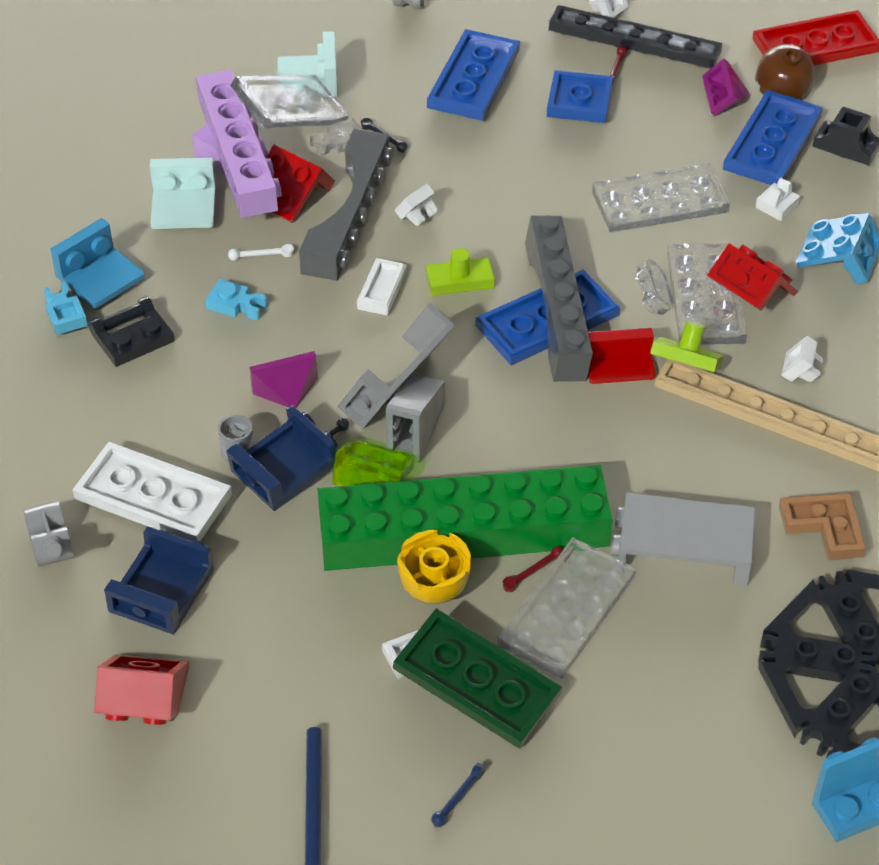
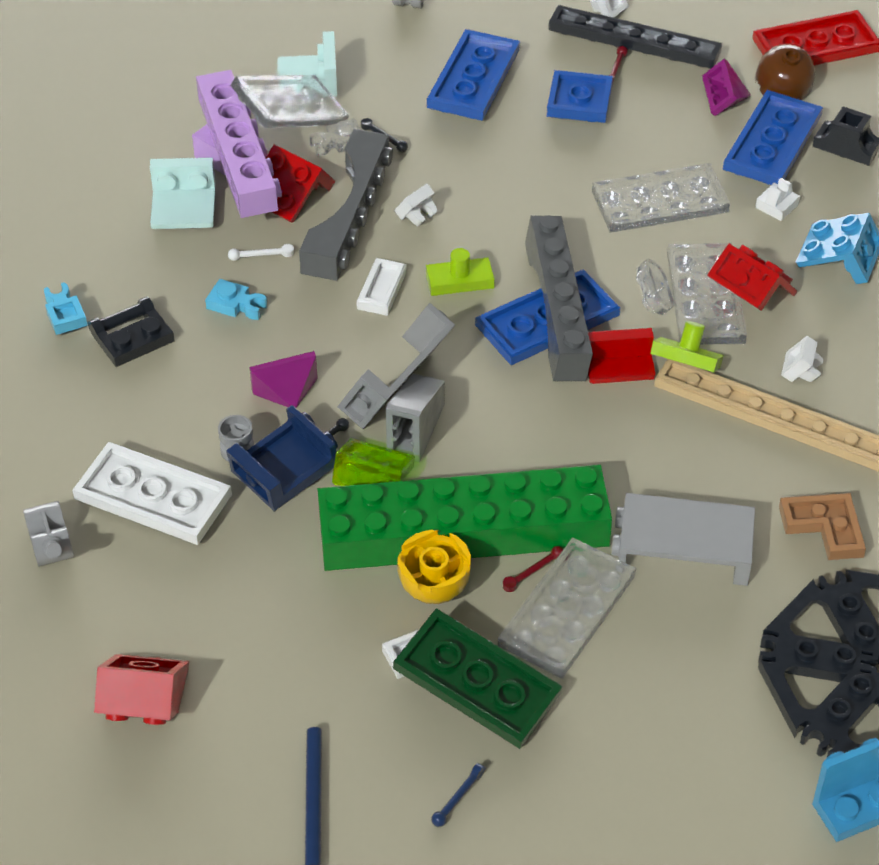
dark azure bracket [50,218,145,308] -> none
dark blue panel [104,526,214,635] -> none

